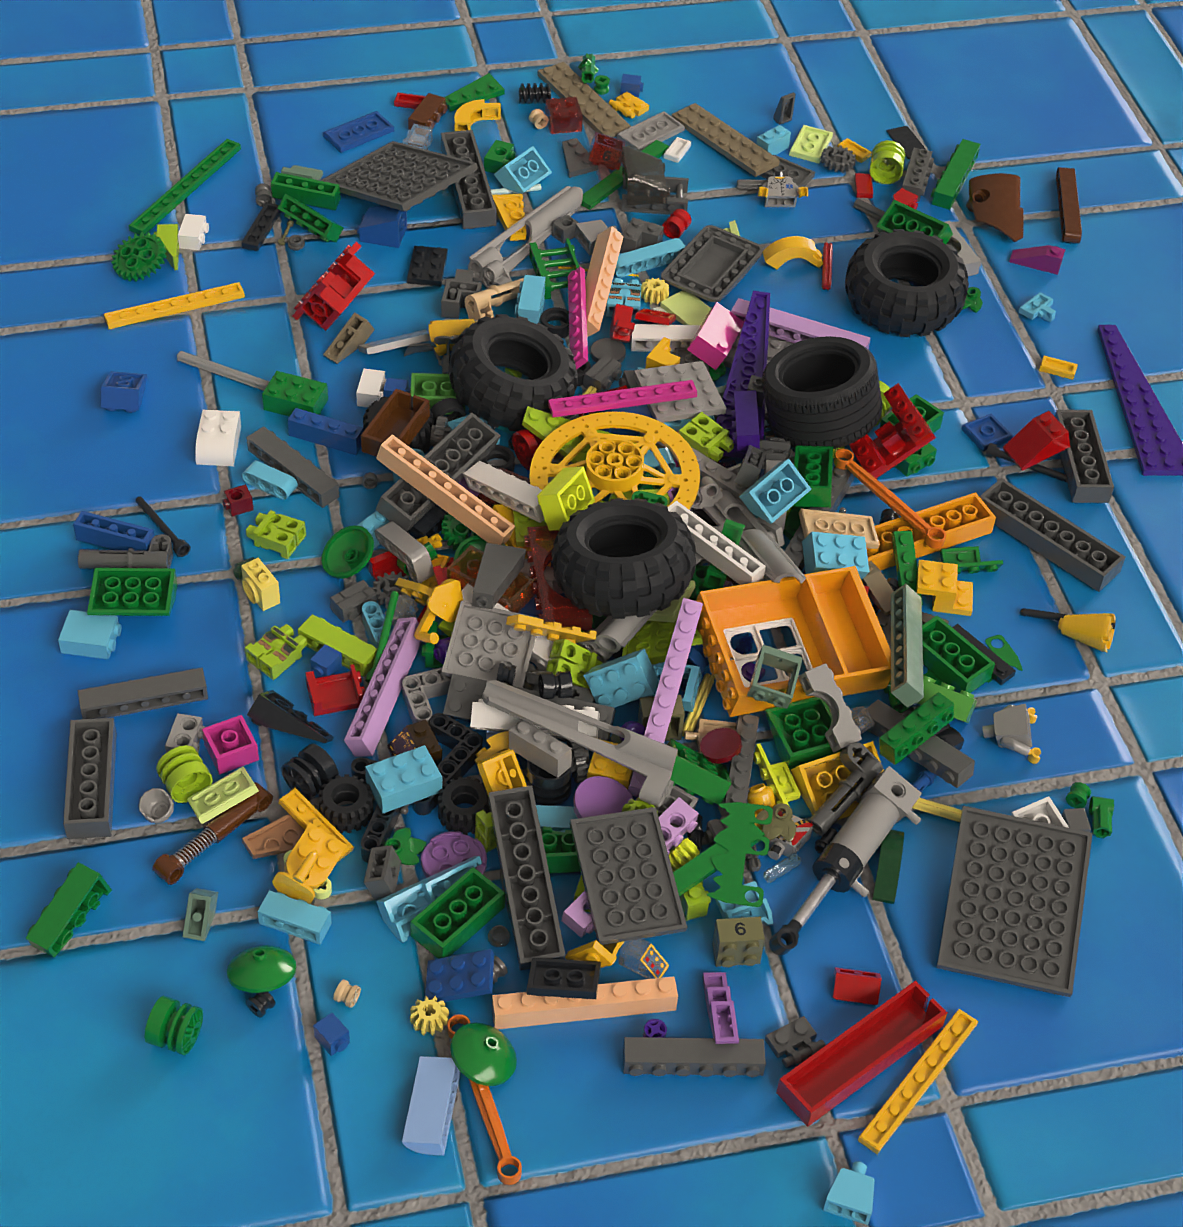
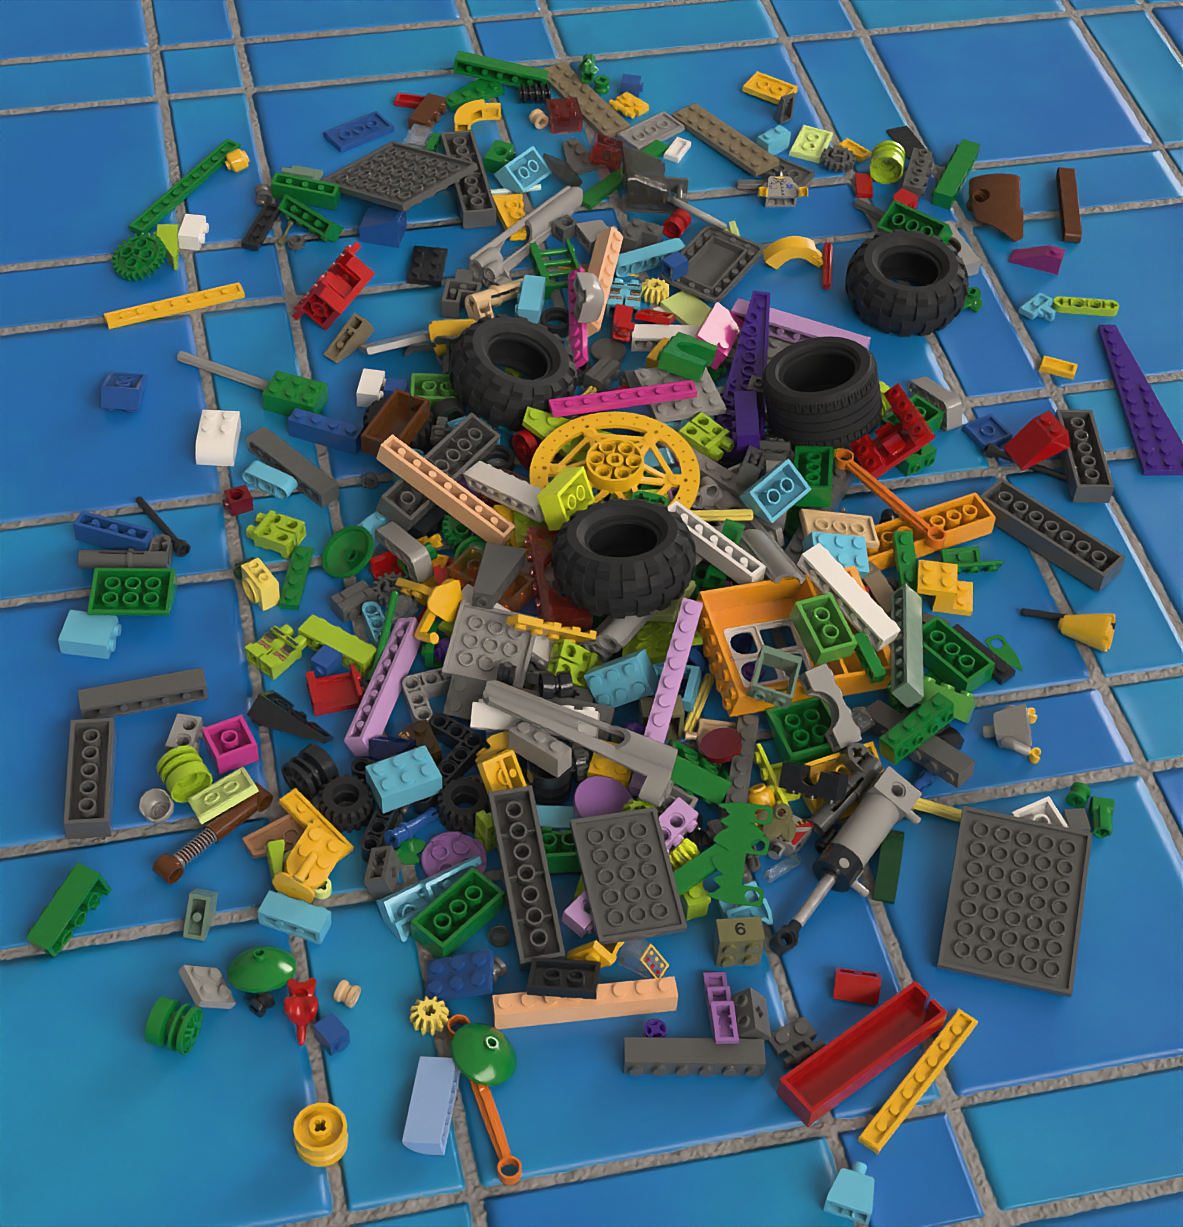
none -> light grey plate [178,965,236,1009]
none -> yellow head [224,149,250,173]
none -> lime slope [266,839,285,891]
none -> green plate [279,546,314,611]
none -> red animal [283,978,318,1046]
none -> yellow wheel [293,1102,348,1167]
none -> clear blue slope [368,735,416,762]
none -> blue pin [384,807,439,849]
none -> green beam [426,132,441,152]
none -> green brick [453,51,549,88]
none -> clear smoke slope [543,153,582,187]
none -> light grey brick [573,272,604,323]
none -> green arch [656,332,718,383]
none -> blue brick [661,251,689,281]
none -> light grey wedge [670,197,727,229]
none -> light yellow axle [690,509,754,522]
none -> dark grey brick [732,987,771,1041]
none -> yellow plate [742,71,798,105]
none -> black arch [779,761,849,804]
none -> bright green brick [789,593,858,666]
none -> white brick [797,543,901,652]
none -> green piece [853,632,886,684]
none -> light grey beam [907,376,962,432]
none -> lime beam [1052,296,1119,316]

